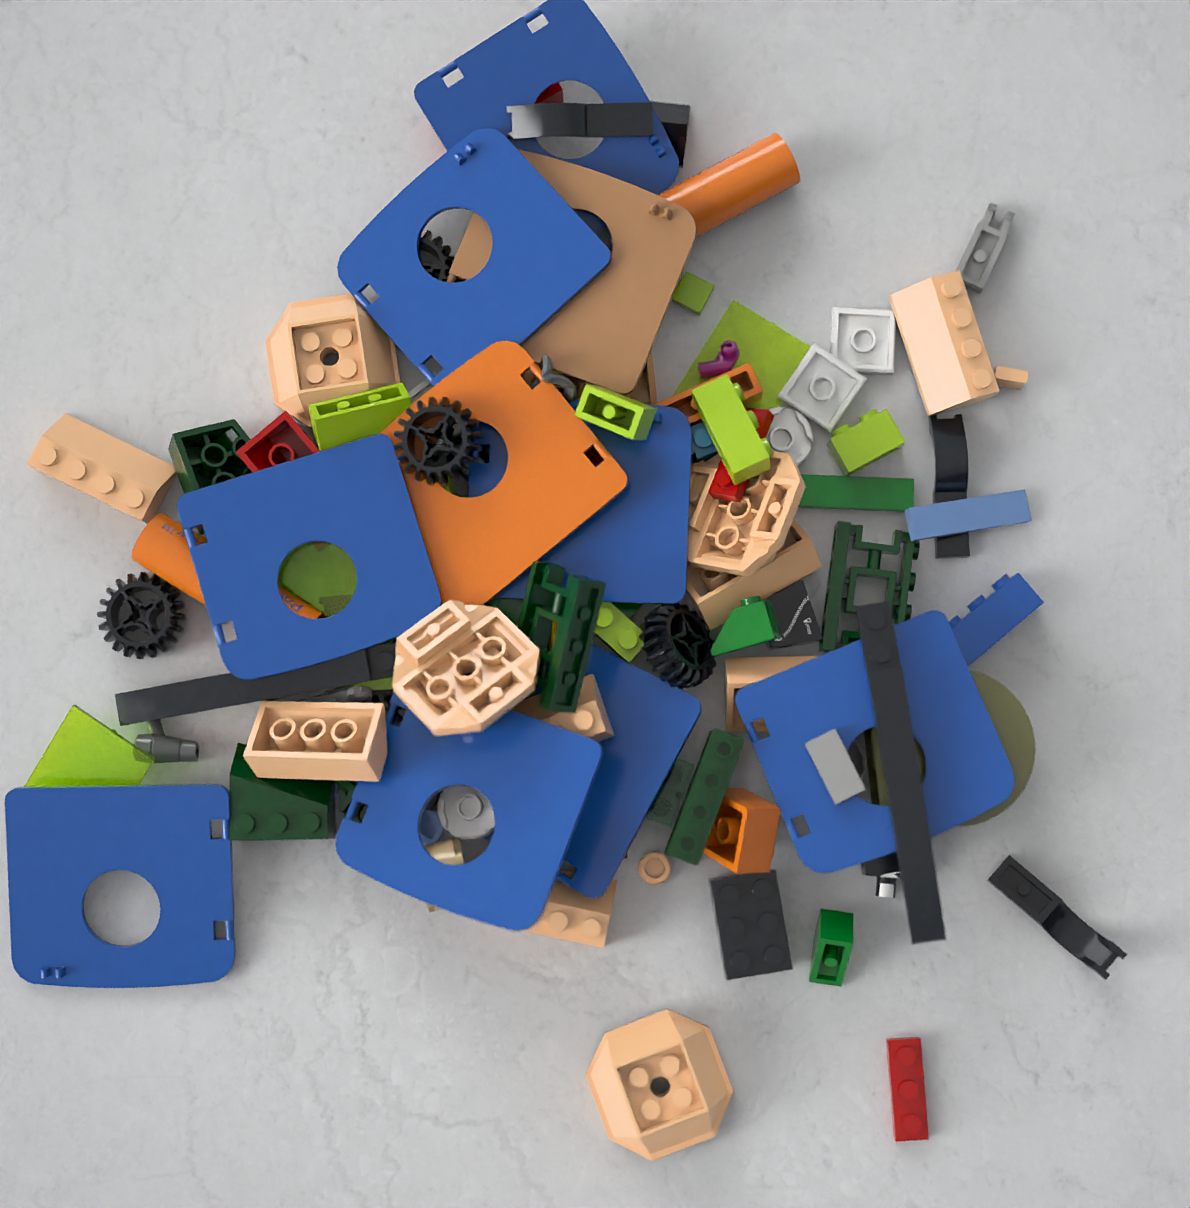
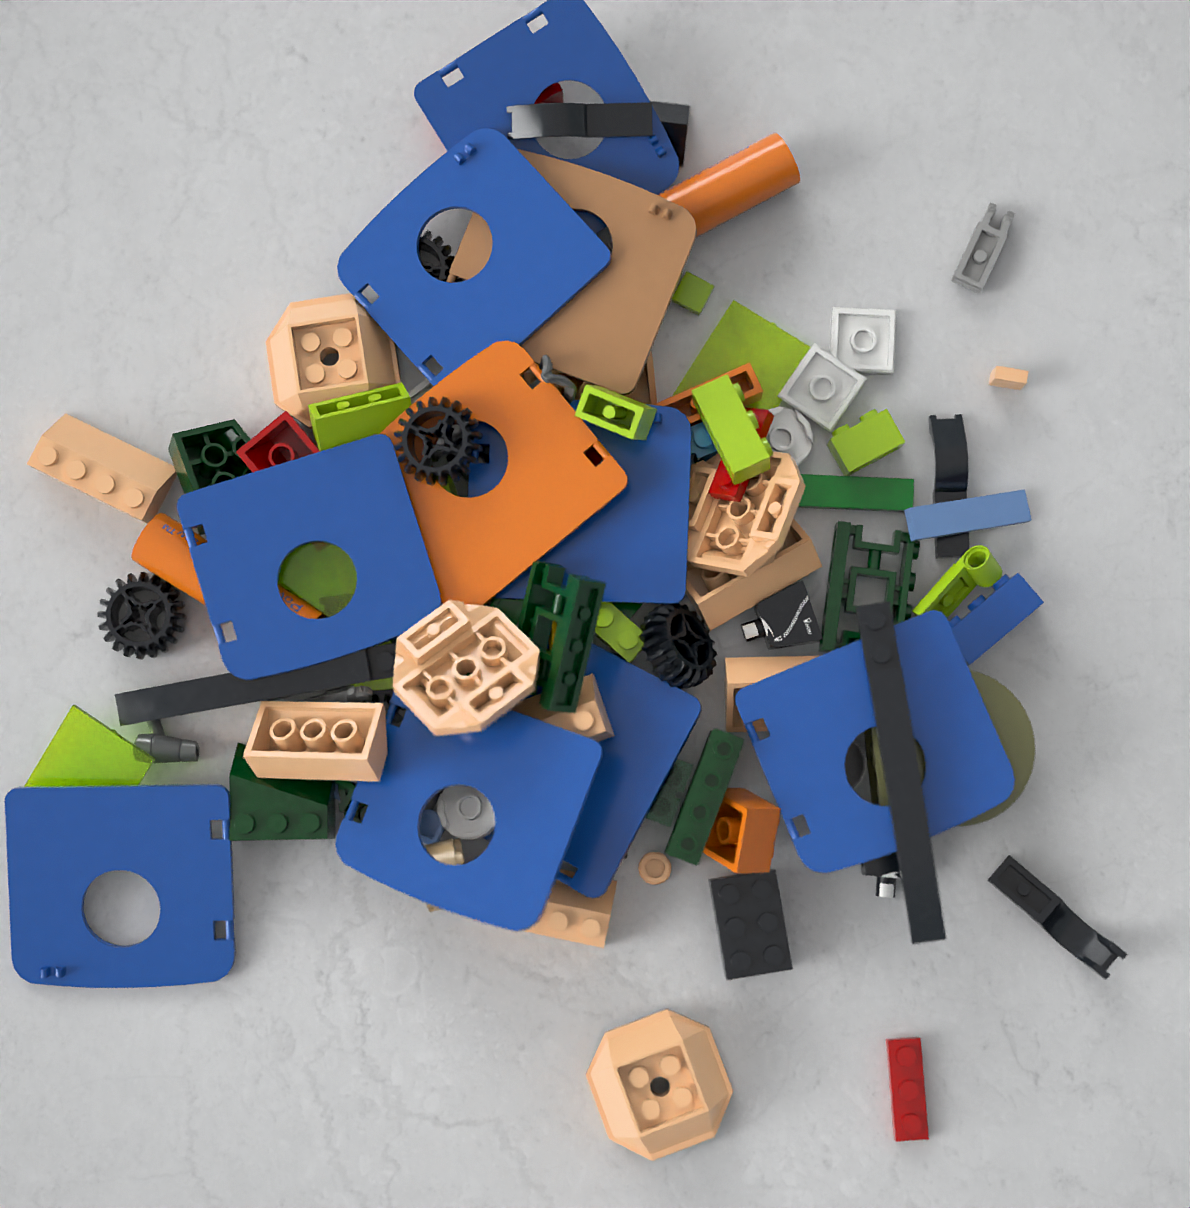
magenta arm [698,340,740,379] -> none
green slope [711,595,782,656] -> none
light grey tile [805,729,866,804] -> none
green slope [809,909,854,987] -> none
light nougat slope [889,270,1000,416] -> none
none -> lime plate [912,545,1003,618]

